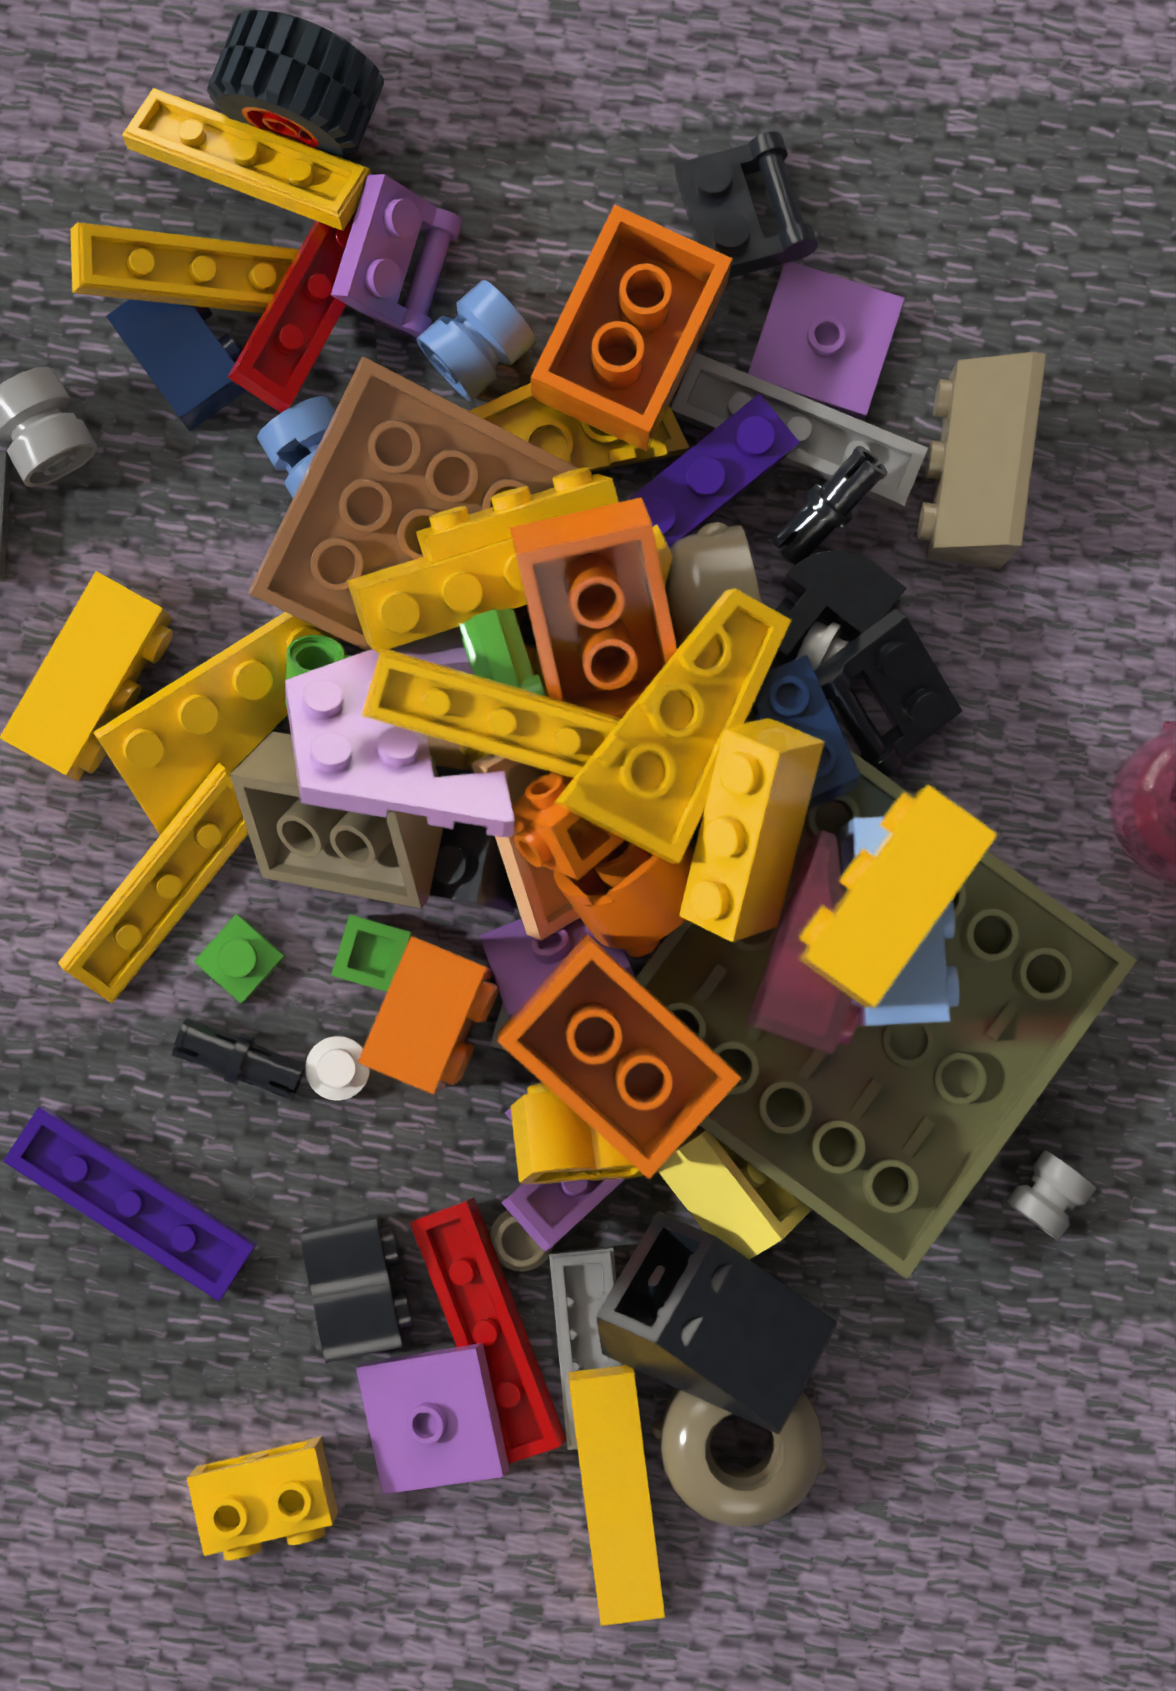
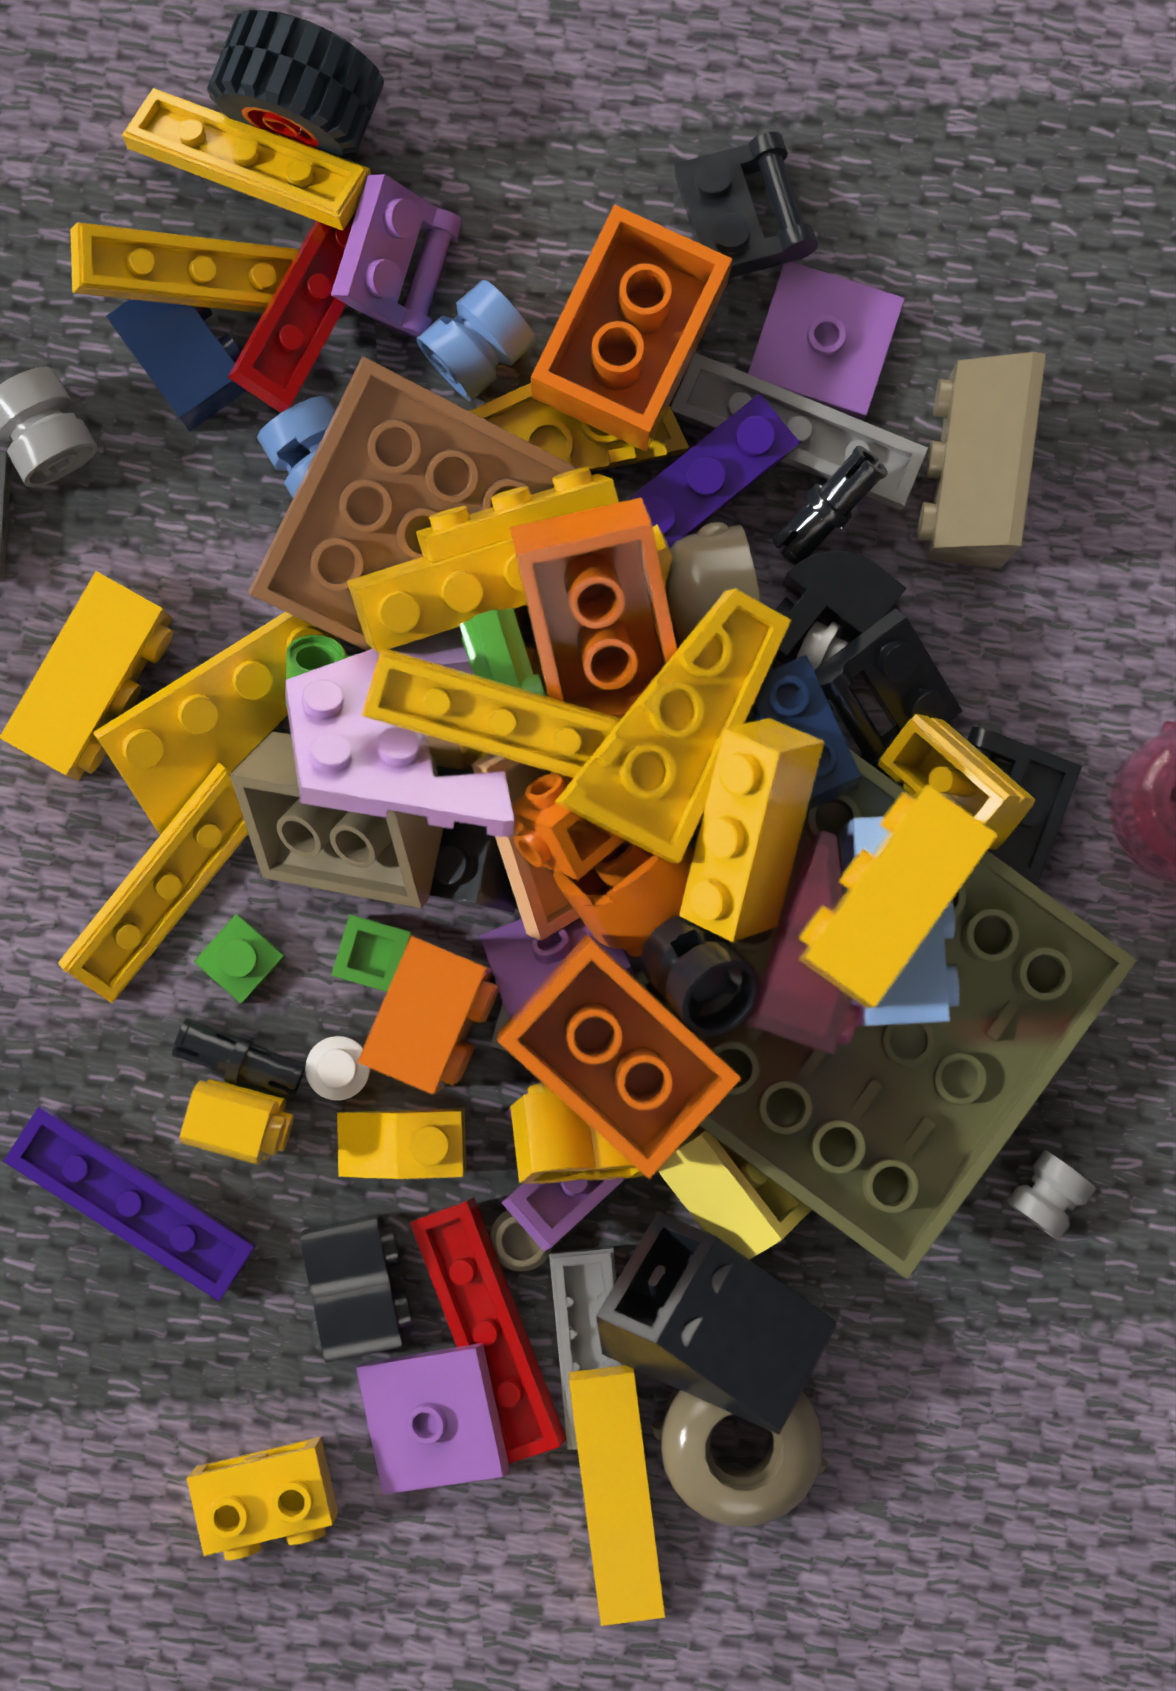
none -> yellow brick [180,1078,294,1165]
none -> yellow slope [337,1108,467,1179]
none -> black wheel [641,915,761,1036]
none -> yellow brick [878,714,1036,850]
none -> black plate [967,726,1082,885]

